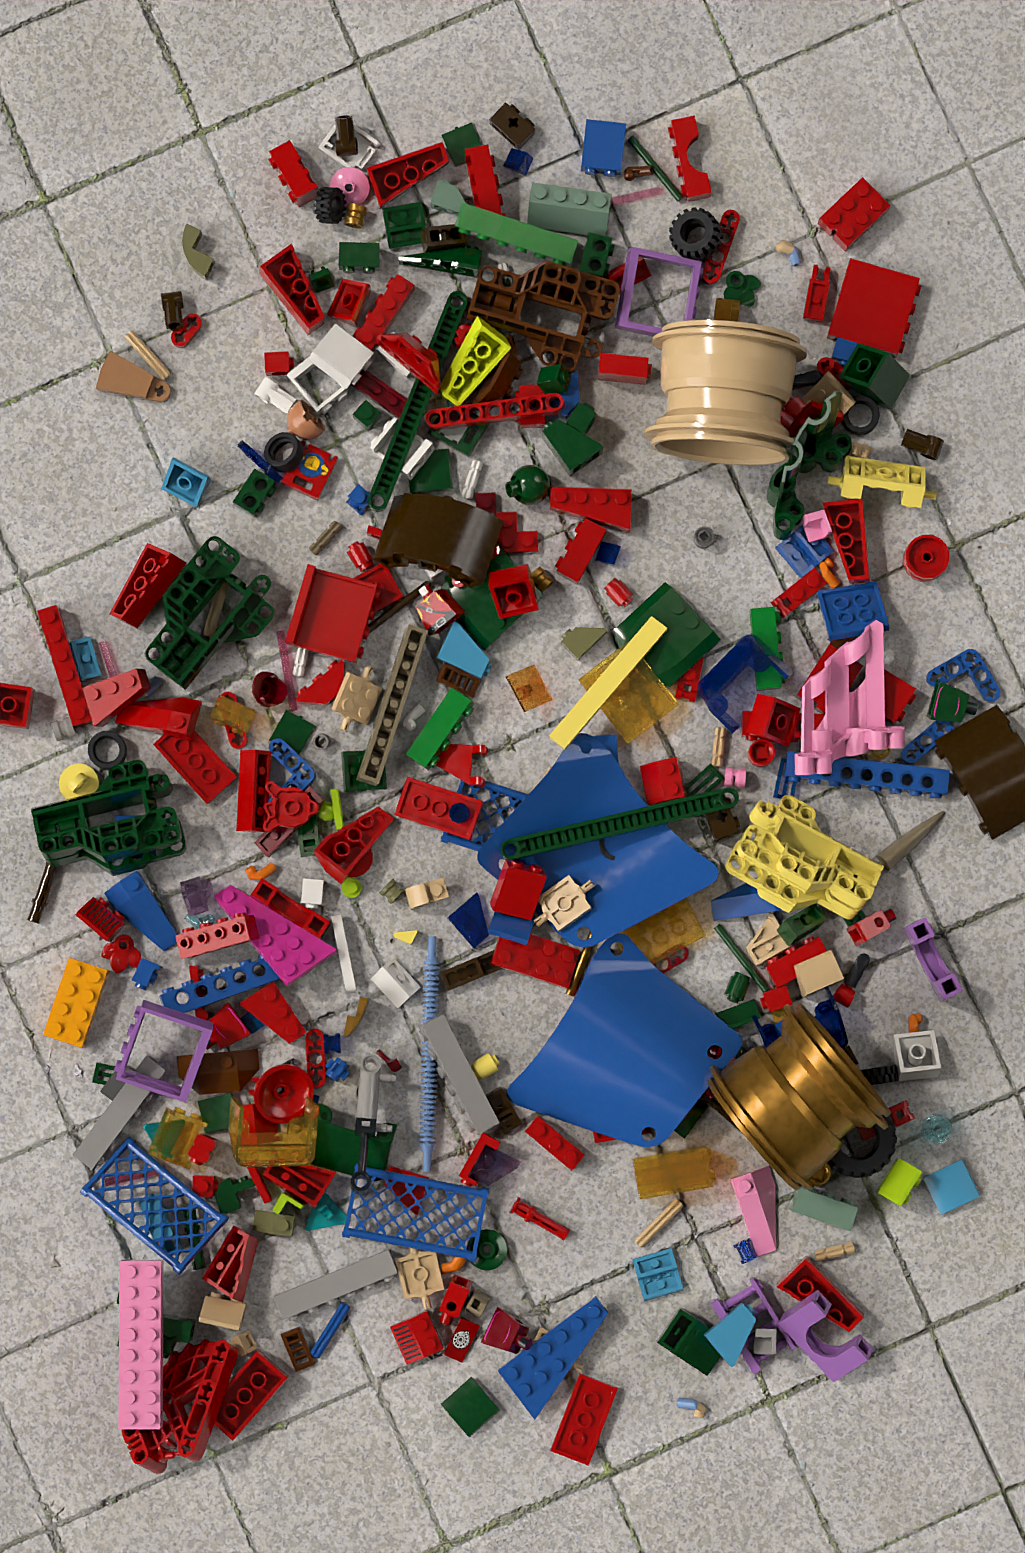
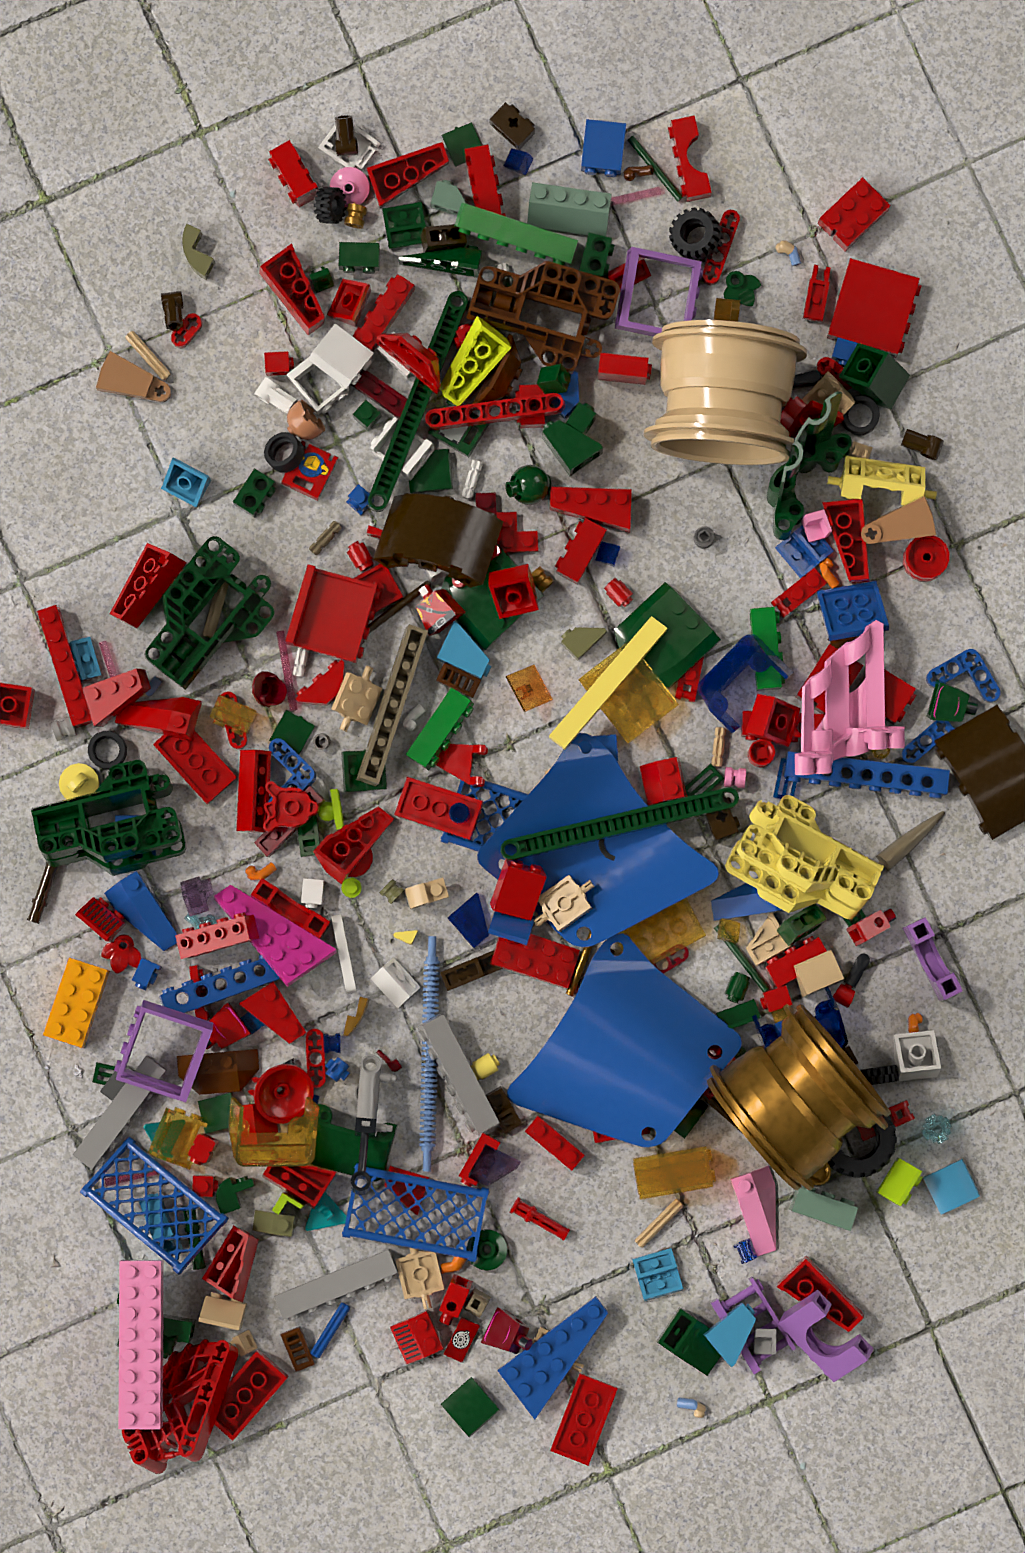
clear blue tile [237,440,283,483] -> none
red tile [247,1164,272,1204] -> none
tan axle [815,1242,855,1261] -> none
none -> clear yellow tile [717,918,741,944]
none -> medium nougat piece [861,495,936,544]

